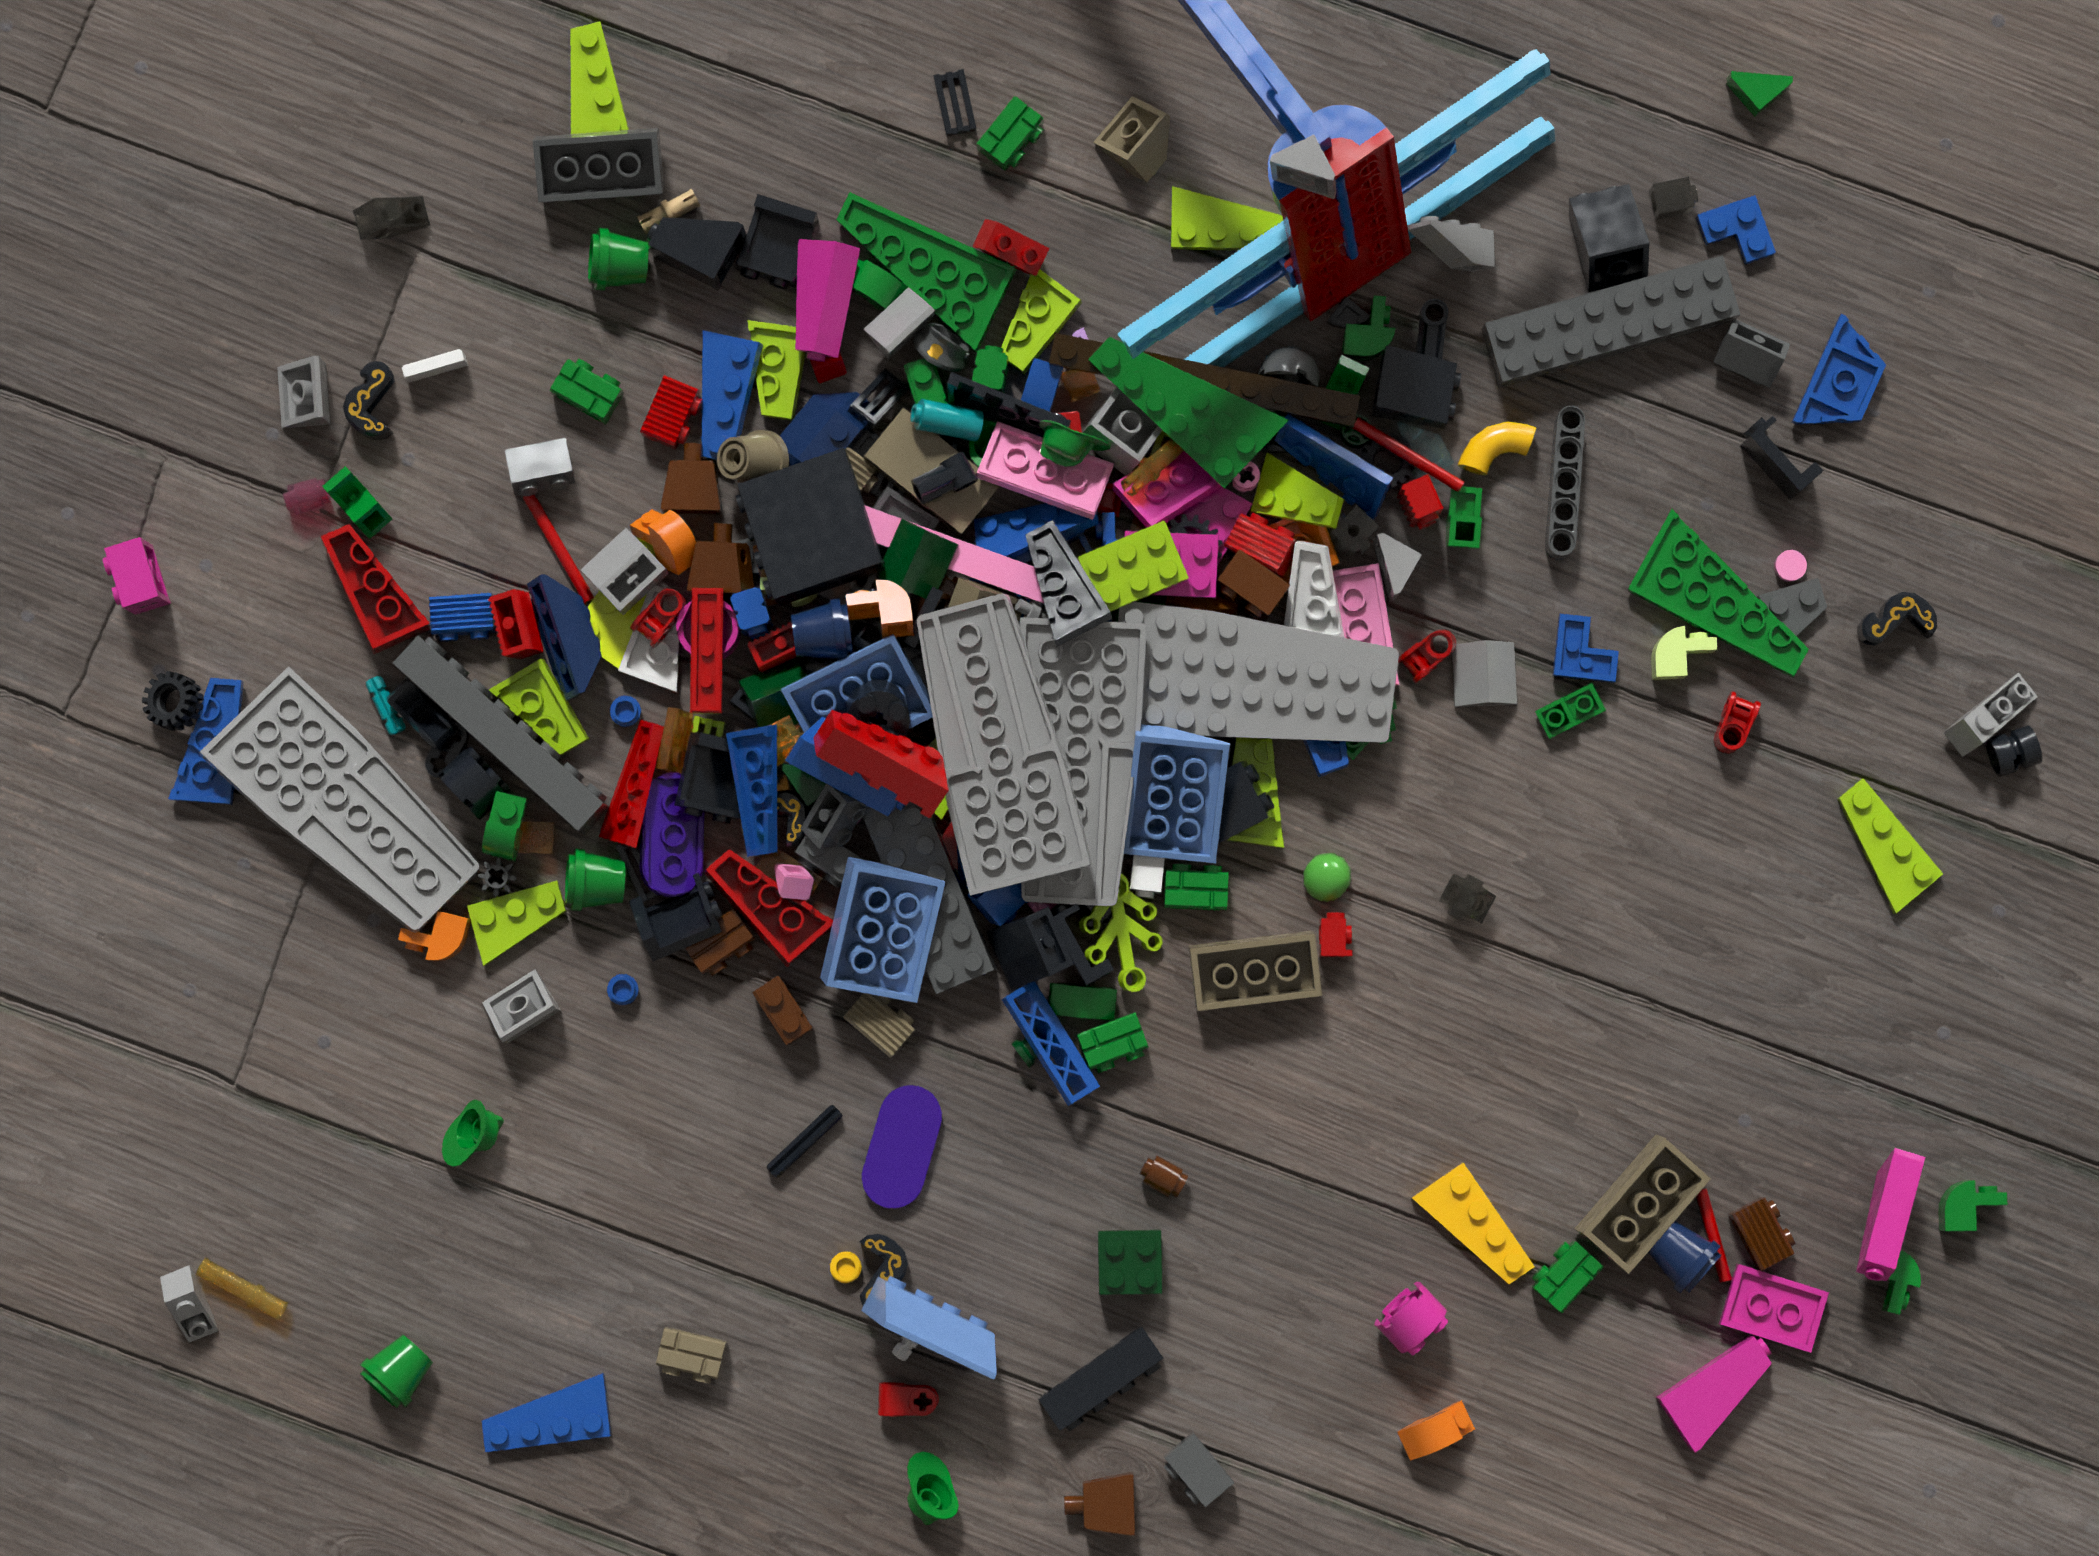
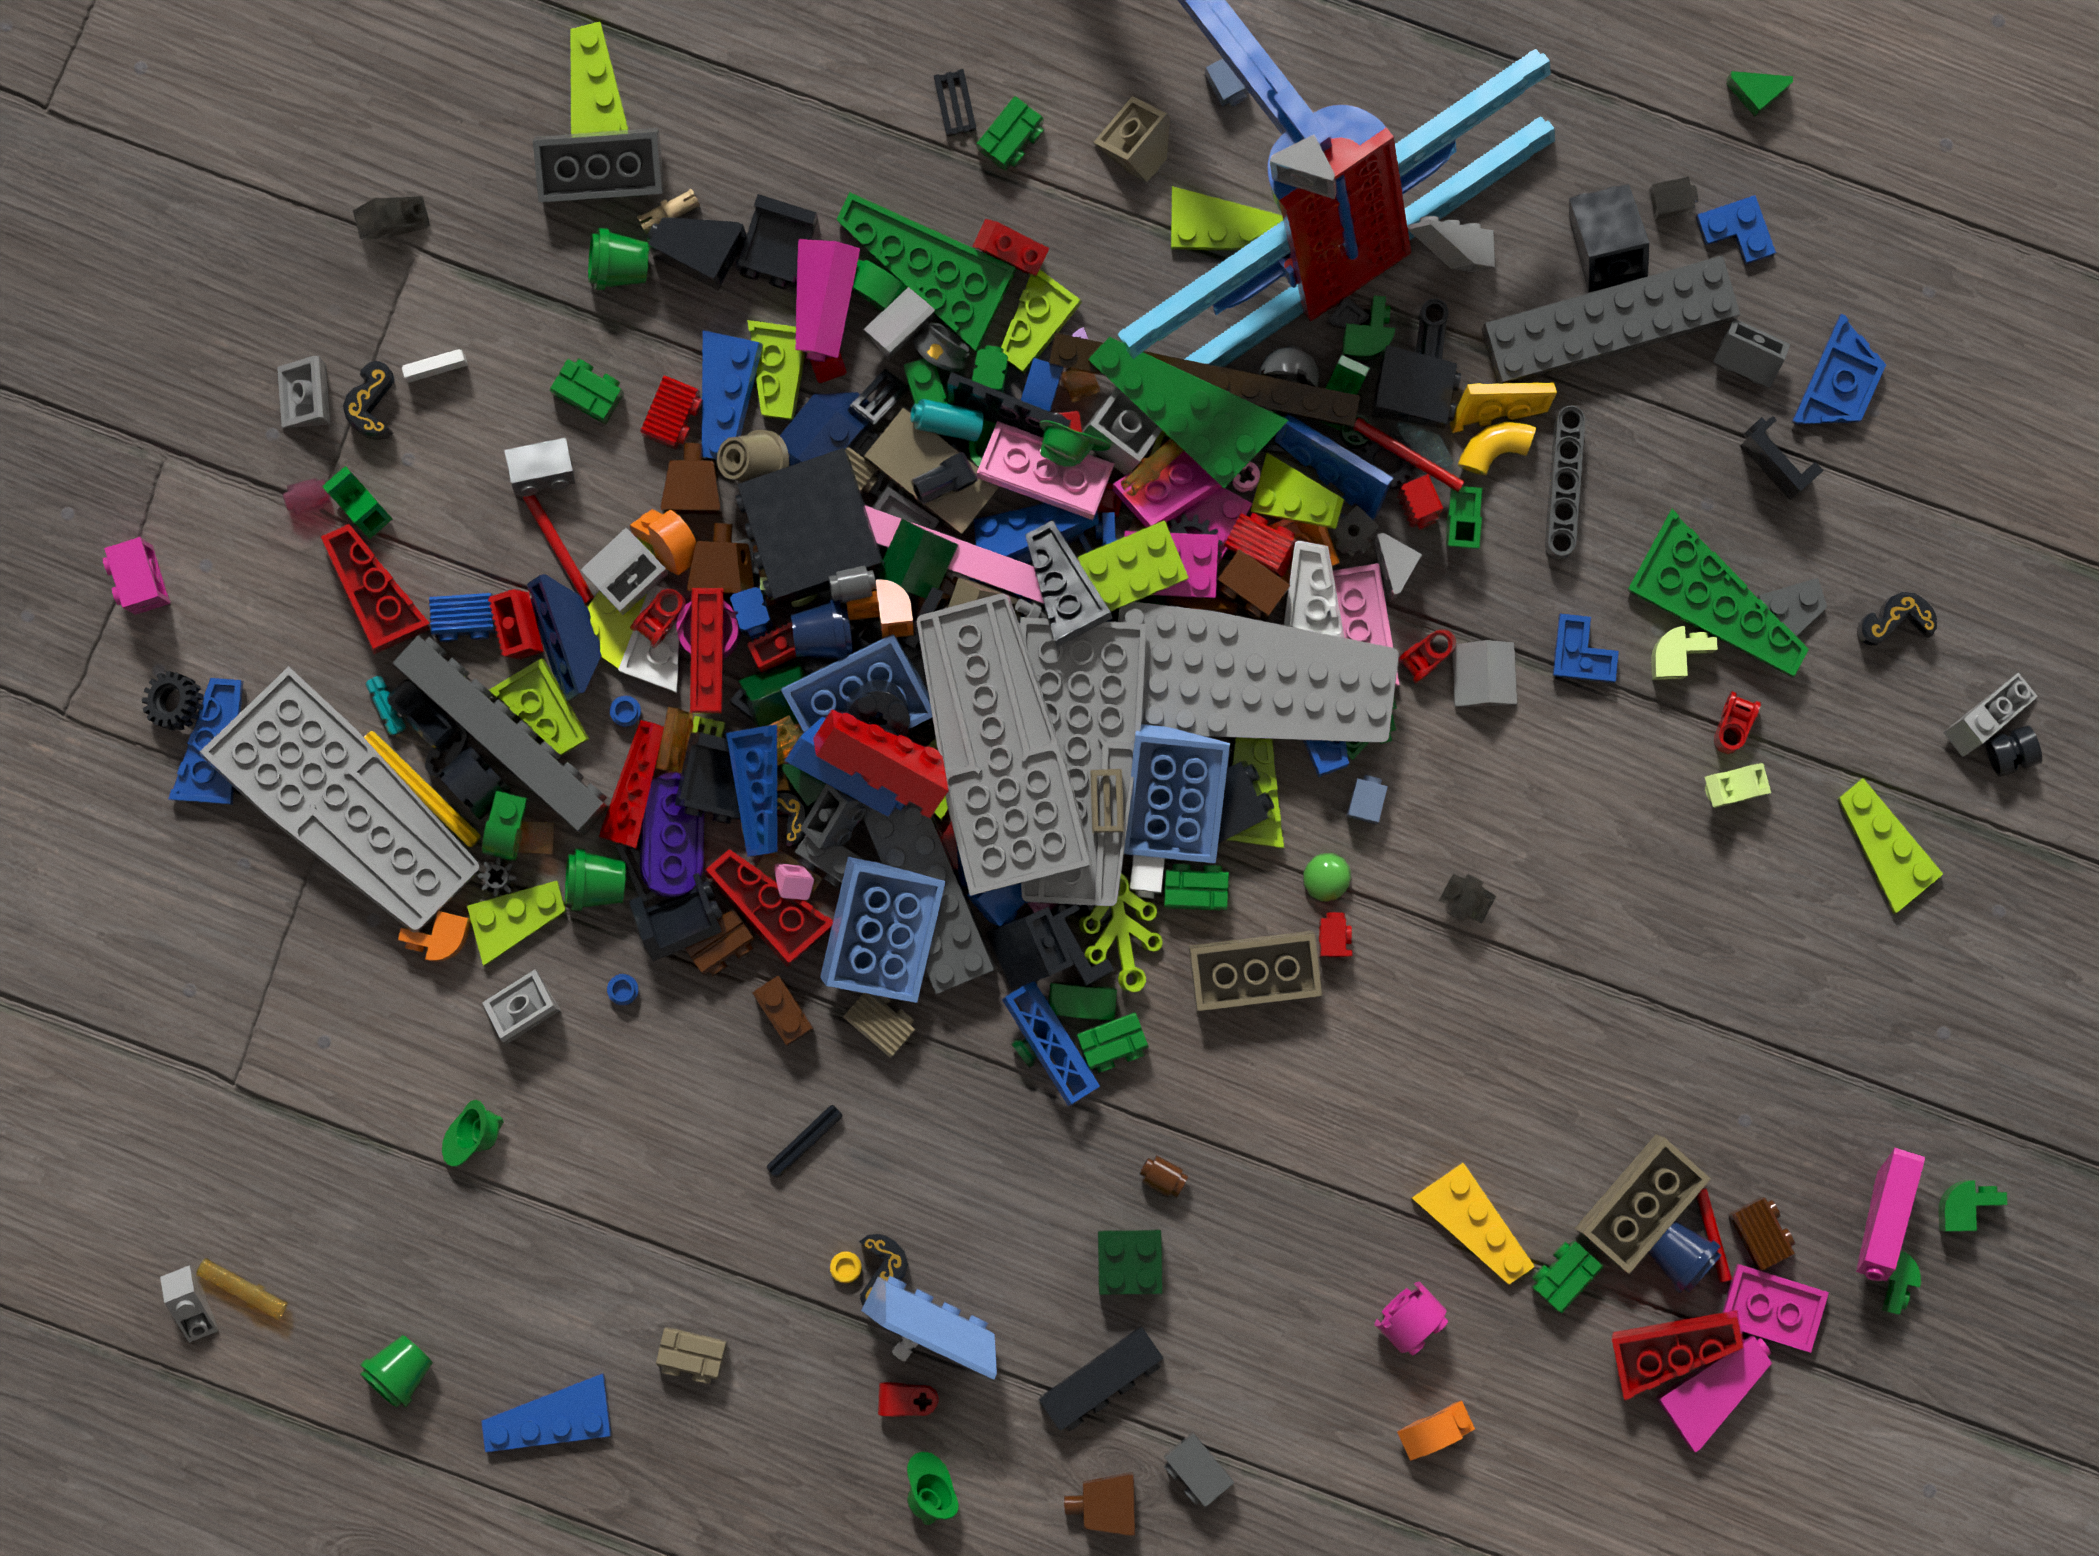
dark purple tile [862,1085,942,1208] -> none
green slope [1535,683,1607,739] -> none
bright pink tile [1774,550,1807,582] -> none
none -> yellow axle [364,731,481,847]
none -> dark grey brick [828,565,877,603]
none -> dark tan tile [1090,769,1124,833]
none -> sand blue brick [1205,59,1249,106]
none -> sand blue brick [1346,775,1388,824]
none -> yellow wing [1450,382,1557,433]
none -> red wedge [1612,1310,1744,1401]
none -> yellowish green brick [1705,763,1771,808]

